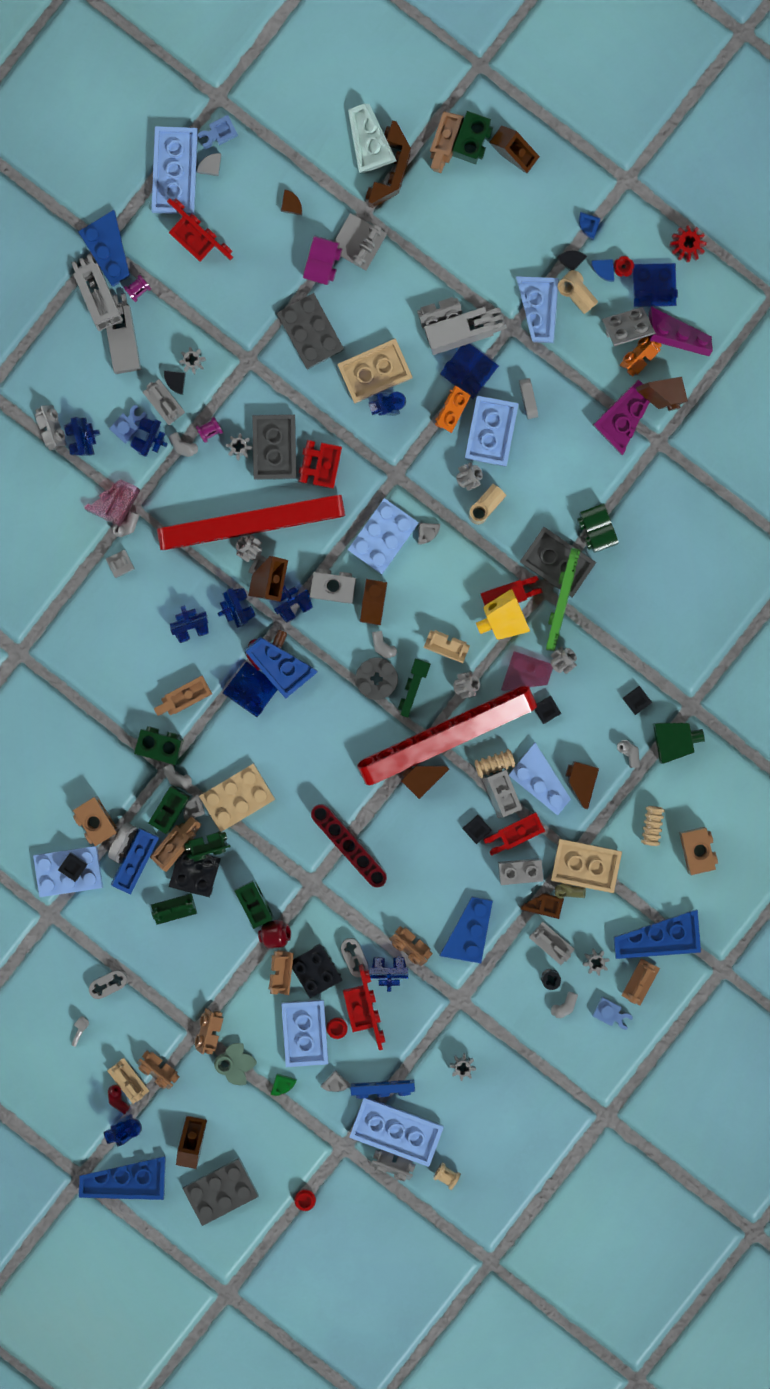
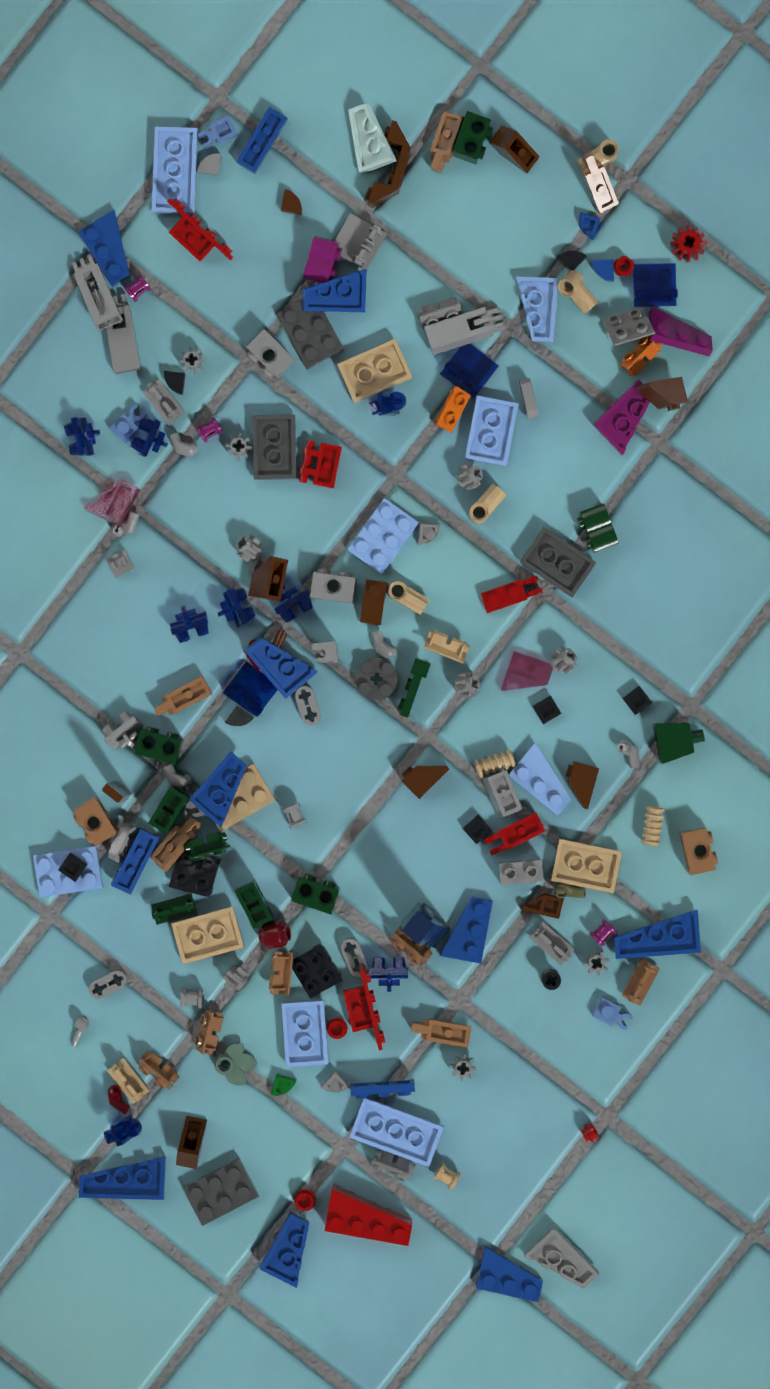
light grey hinge [35,405,67,451] -> none
red beam [156,495,346,550] -> none
dark red beam [311,804,387,888] -> none
beam [357,686,537,785] -> none
yellow torso [476,589,530,640] -> none
bright green piece [546,548,580,652] -> none
light grey arm [551,991,578,1018] -> none
none -> light grey hips [102,711,143,749]
none -> tile [102,781,131,803]
none -> tan plate [171,906,245,964]
none -> light grey bush [180,988,204,1008]
none -> blue wing [189,751,247,828]
none -> light grey gear [223,965,249,991]
none -> clear smoke tile [225,705,254,726]
none -> blue plate [236,107,288,174]
none -> light grey brick [246,329,295,380]
none -> blue wing [259,1211,309,1288]
none -> light grey bush [282,802,307,829]
none -> dark green brick [291,873,340,915]
none -> light grey beam [295,686,321,725]
none -> blue wing [302,269,367,312]
none -> light grey hinge [311,641,339,663]
none -> red wedge [324,1184,412,1246]
none -> tan piece [387,581,429,615]
none -> dark blue wedge [401,902,450,948]
none -> medium nougat hinge [411,1018,471,1048]
none -> blue wing [476,1245,543,1302]
none -> light grey wing [524,1226,599,1288]
none -> tan piece [577,139,619,174]
none -> red plate [581,1123,600,1144]
none -> hinge [582,152,619,213]
none -> magenta bush [589,919,617,947]

